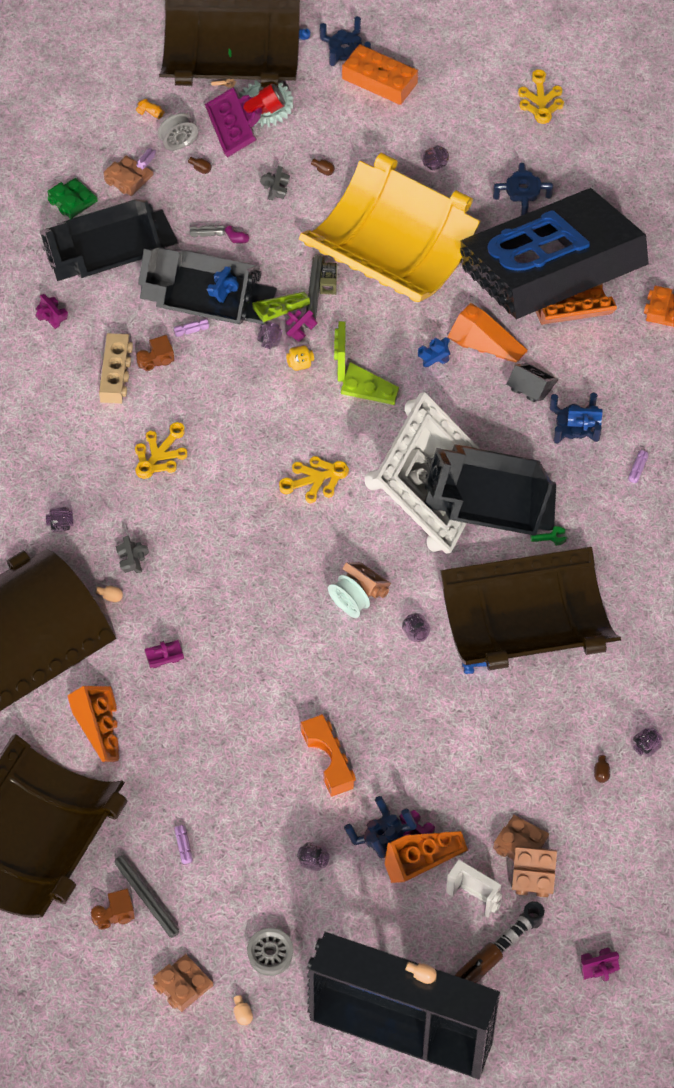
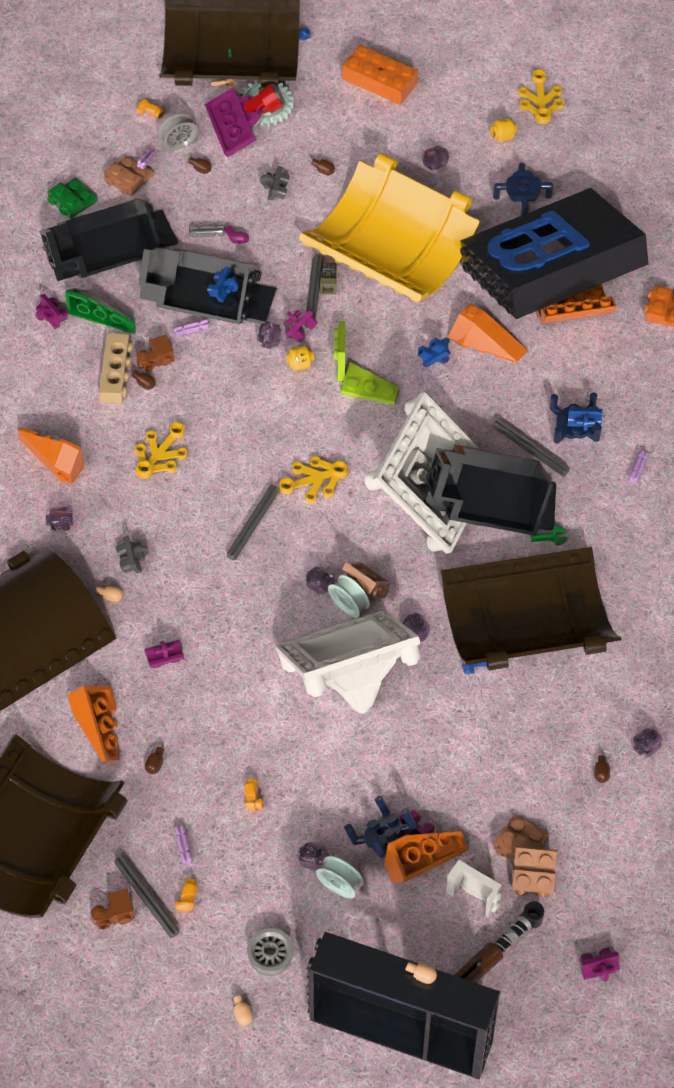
nougat plate [153,954,214,1012] -> none
lime wing [253,291,310,322] -> none
orange arch [300,714,356,797] -> none
dark blue plate [320,16,371,66] -> none
slope [506,363,559,402] -> none
none -> orange wedge [18,427,84,484]
none -> green wedge [65,288,136,334]
none -> reddish brown cylinder [131,370,156,390]
none -> reddish brown cylinder [145,747,164,774]
none -> light orange arm [175,879,199,913]
none -> dark grey axle [227,485,279,560]
none -> light orange arm [244,779,264,811]
none -> white piece [274,609,422,713]
none -> clear purple head [306,566,335,595]
none -> light aqua wheel [316,856,364,898]
none -> yellow head [490,118,517,142]
none -> dark grey axle [493,418,570,477]

